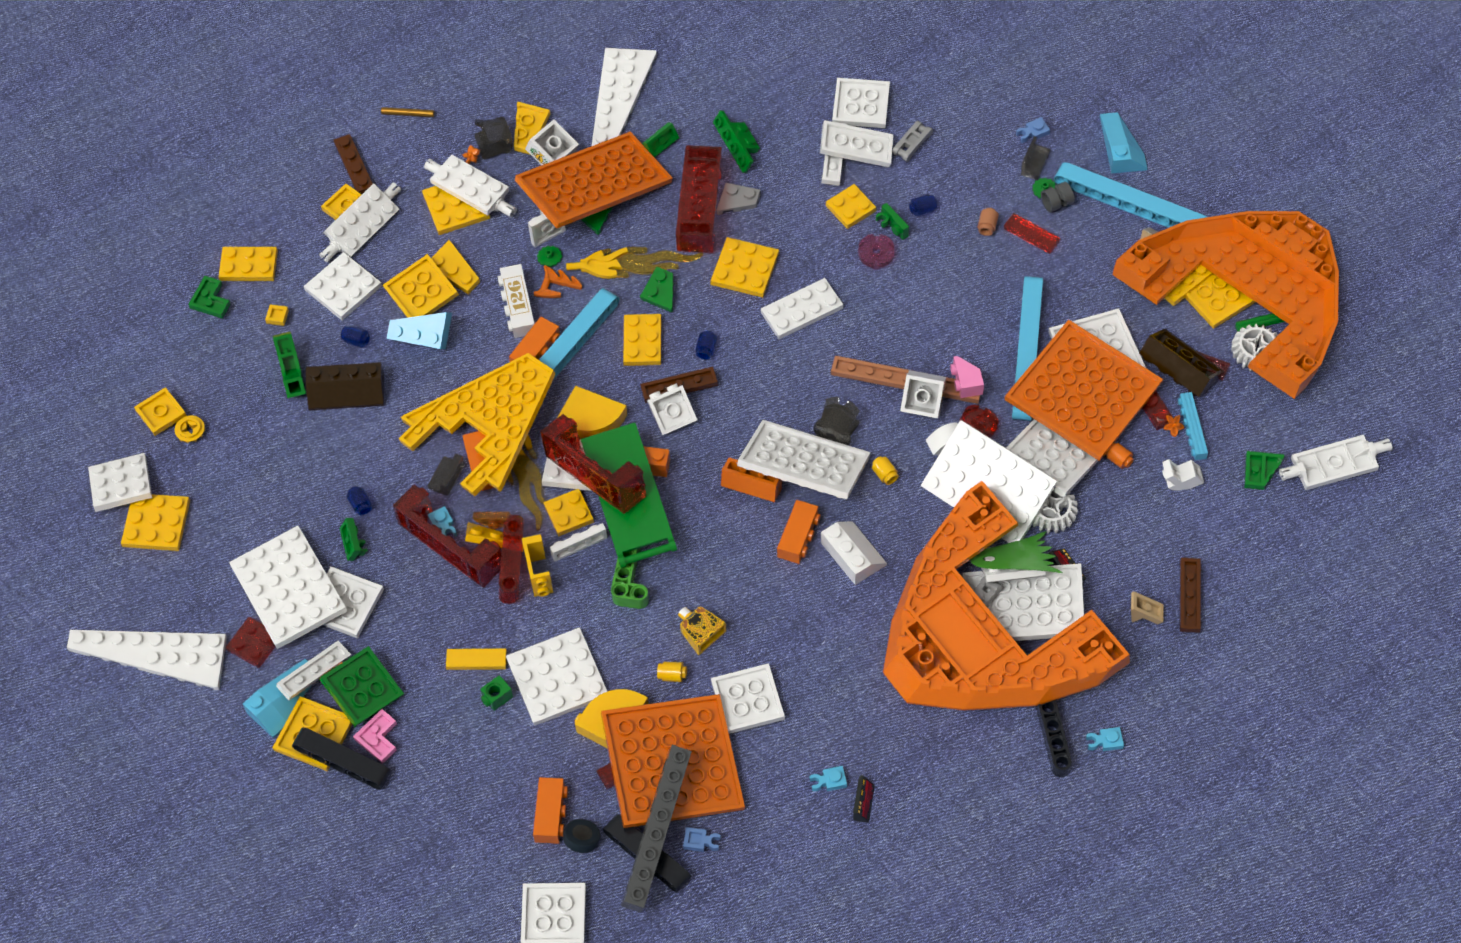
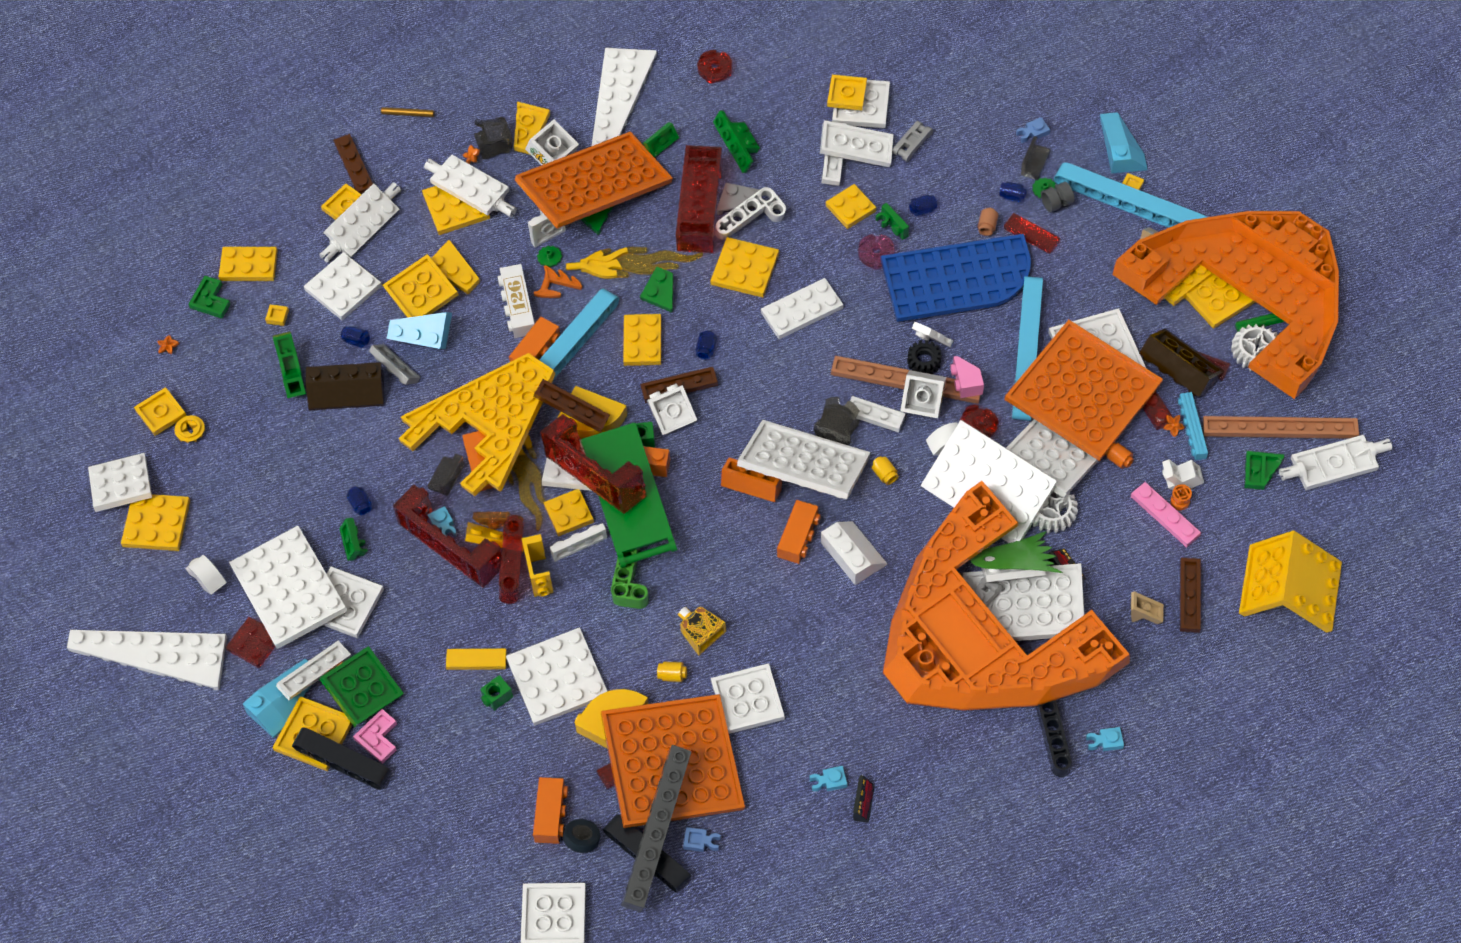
none -> orange plant [157,335,179,354]
none -> white brick [185,555,227,594]
none -> light grey plate [369,344,420,385]
none -> reddish brown plate [533,379,610,433]
none -> green brick [636,422,655,448]
none -> clear red plate [697,50,732,84]
none -> white beam [715,187,786,240]
none -> yellow plate [827,74,867,111]
none -> white plate [845,396,906,433]
none -> blue plate [880,234,1031,322]
none -> black tyre [907,340,942,374]
none -> white wing [912,322,953,347]
none -> clear blue brick [999,181,1027,202]
none -> yellow plate [1122,173,1144,190]
none -> bright pink plate [1131,482,1201,548]
none -> orange wheel [1170,484,1192,511]
none -> nougat plate [1203,416,1359,438]
none -> yellow bracket [1239,530,1342,633]

